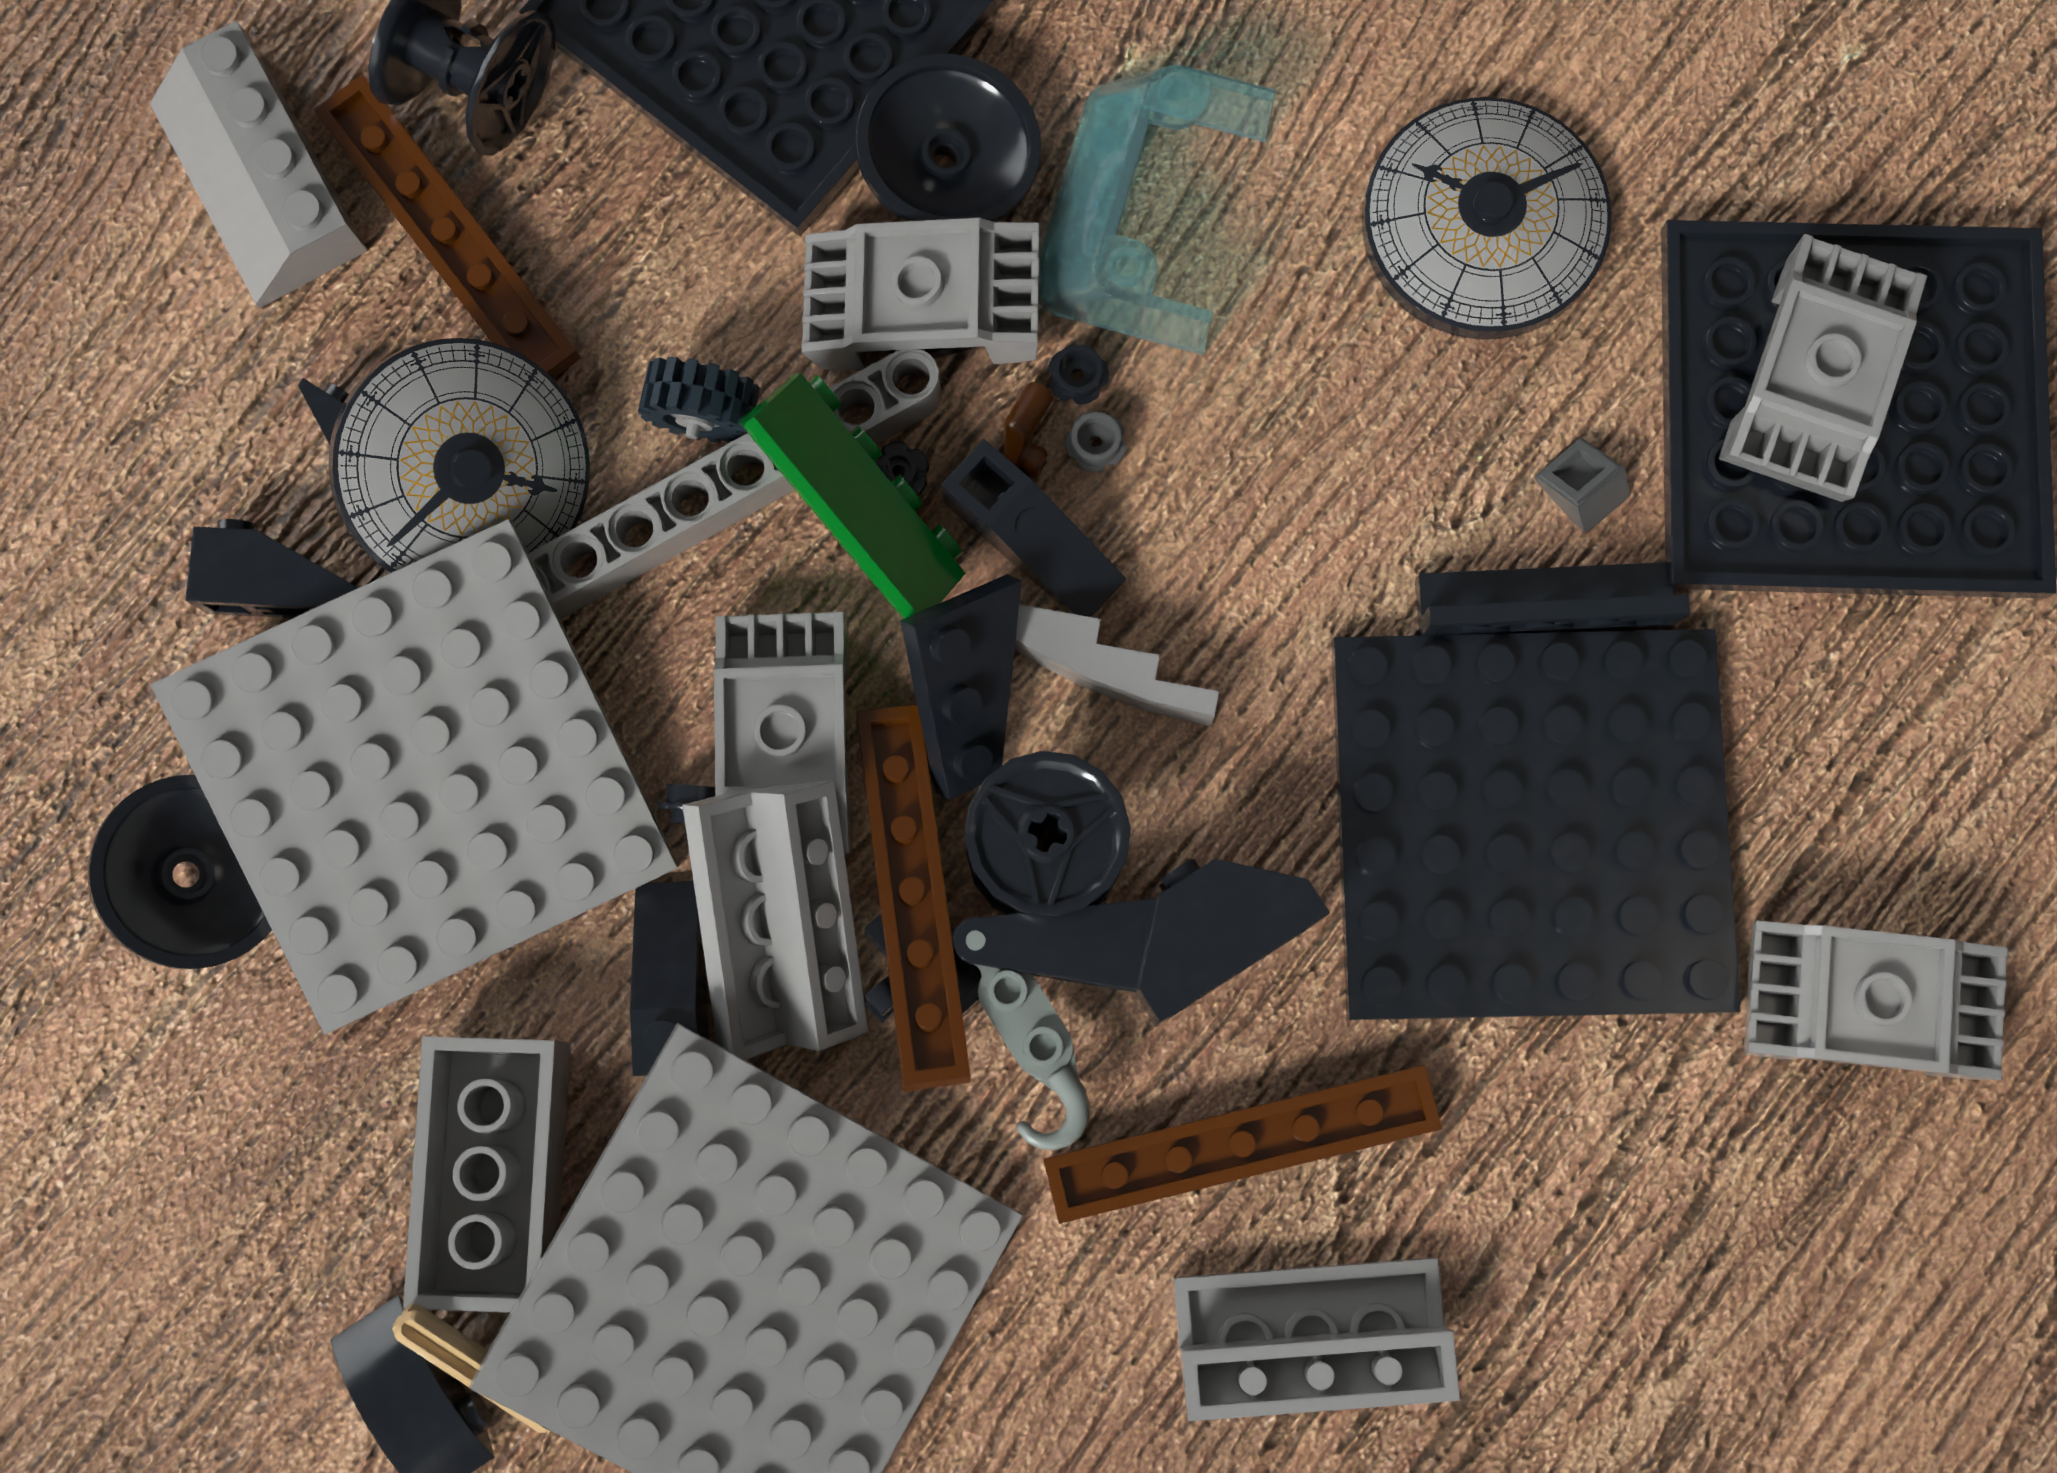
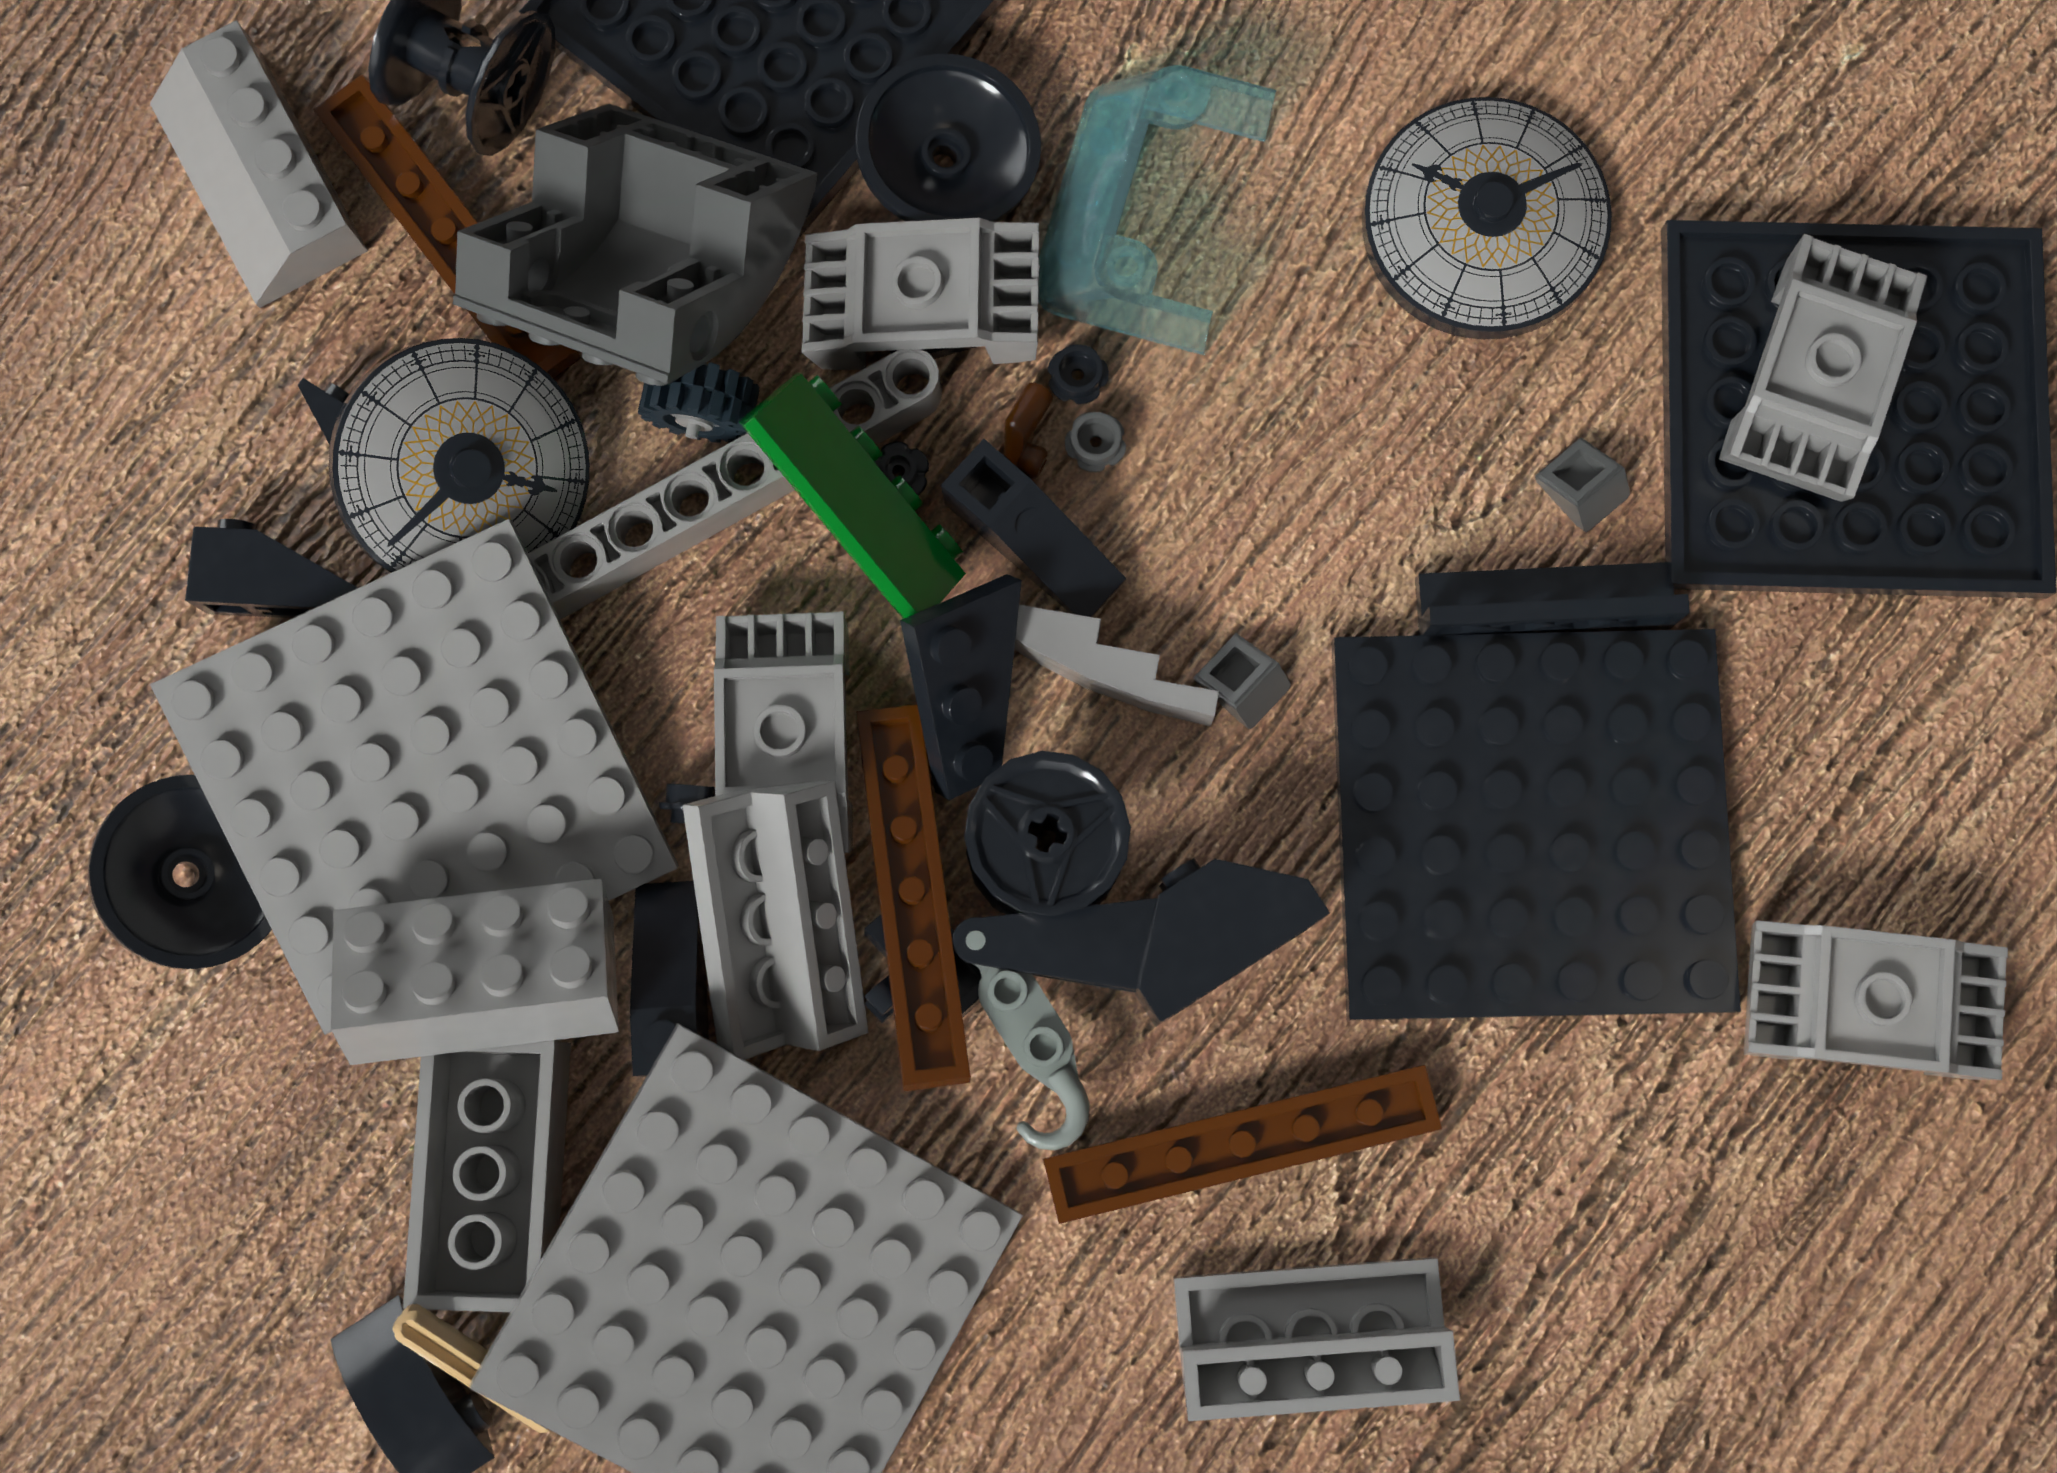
none -> light grey brick [331,878,619,1065]
none -> dark grey slope [453,104,817,386]
none -> dark grey slope [1193,633,1291,729]

